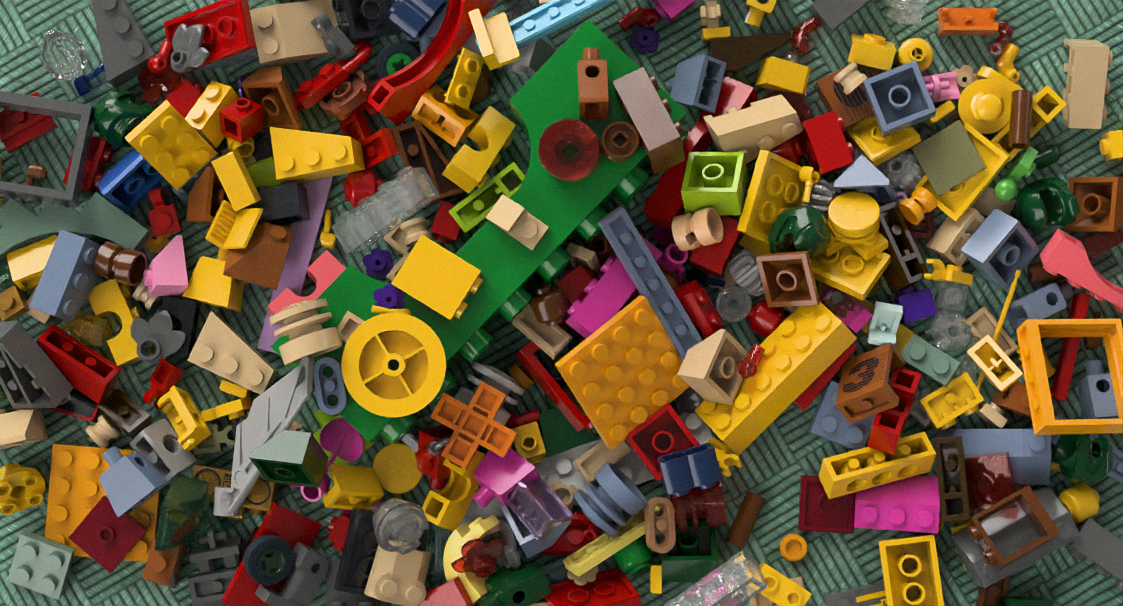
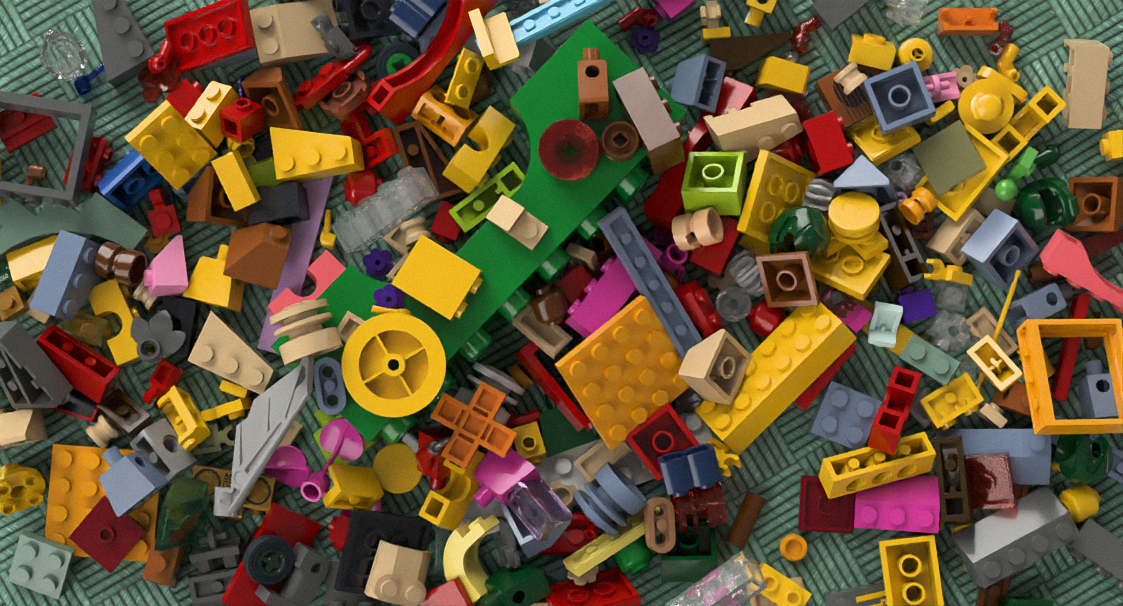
dark green helmet [94,89,154,147] -> none
dark grey plate [170,23,210,73] -> none
yellow piece [205,200,263,249] -> none
dark green slope [249,429,329,488] -> none
clear cone [372,498,429,555] -> none
clear red plate [451,538,504,578] -> none
yellow tile [650,564,662,594] -> none
hand [685,268,725,287] -> none
clear red arm [738,344,765,378] -> none
yellow hand [799,166,821,204] -> none
dark orange panel [835,342,905,424] -> none
reddish brown window [968,485,1060,572] -> none
reddish brown piece [1008,90,1033,149] -> none

